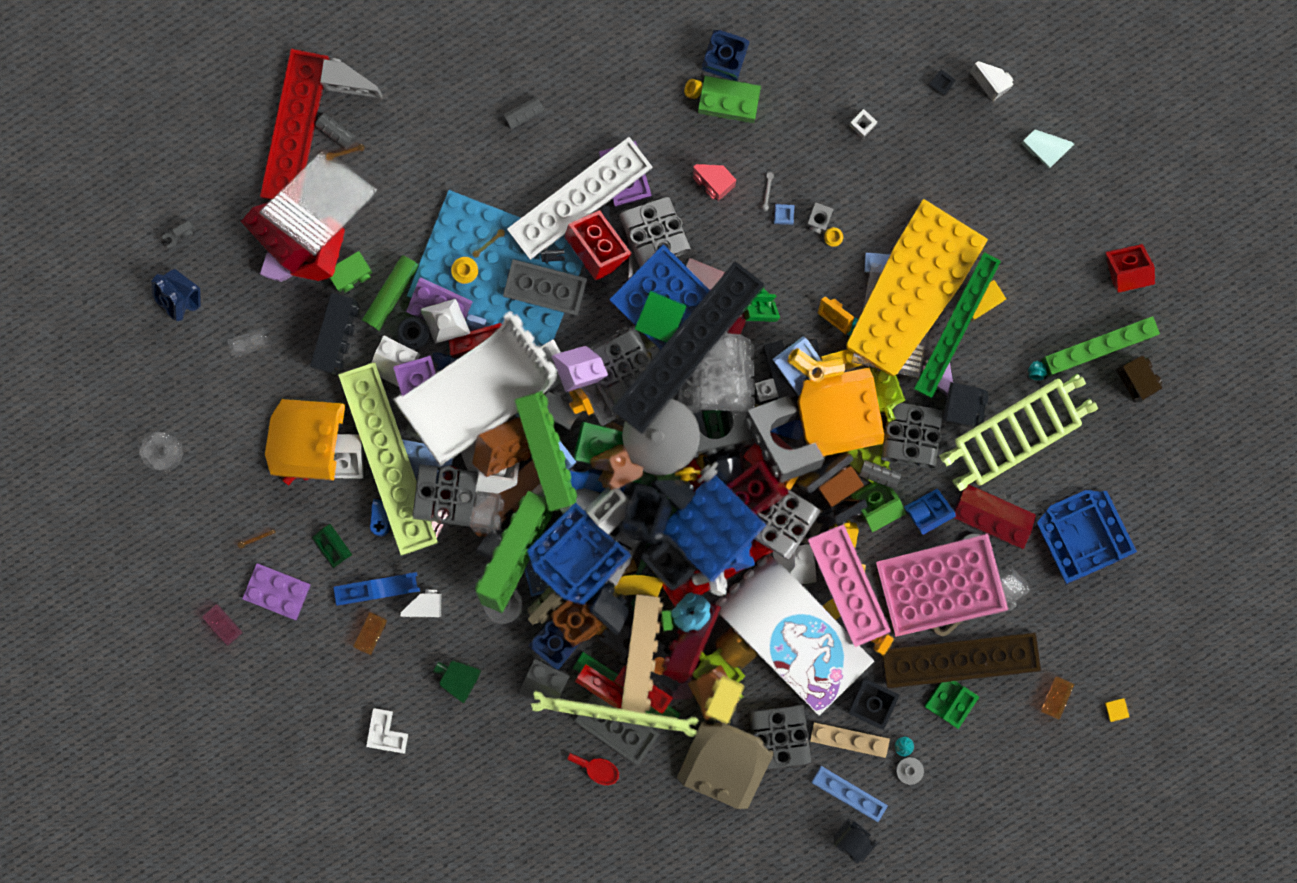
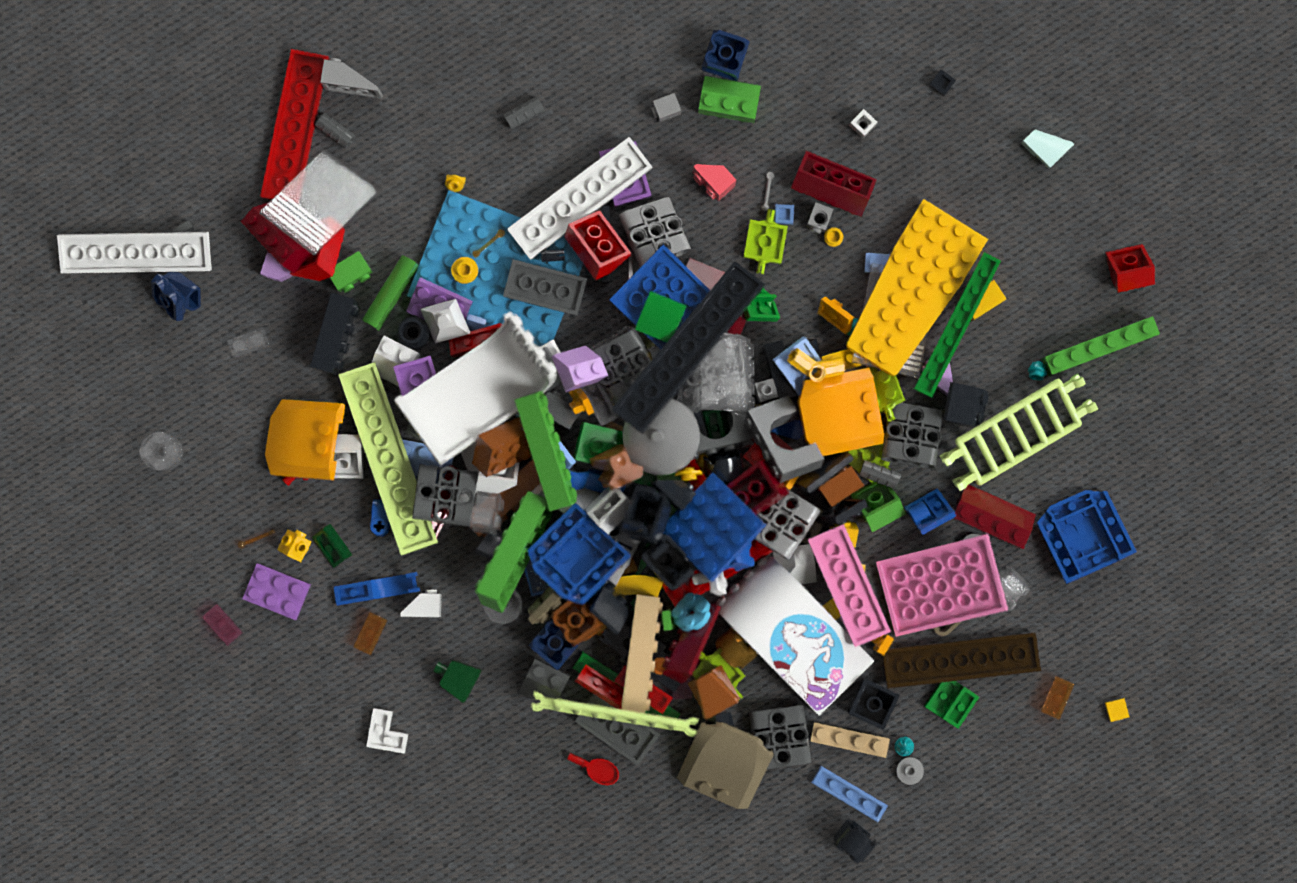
clear orange hinge [326,144,365,161] -> none
dark blue bar [432,352,458,371] -> none
yellow tile [684,79,702,99] -> none
light grey piece [697,462,718,483] -> none
light yellow brick [705,676,744,723] -> none
white slope [970,61,1014,101] -> none
dark brown brick [1116,355,1163,403] -> none
none -> white plate [57,232,212,273]
none -> yellow brick [277,529,311,562]
none -> yellow plate [445,174,466,192]
none -> light grey brick [651,93,681,122]
none -> lime plate [743,209,788,274]
none -> dark red slope [791,151,877,217]

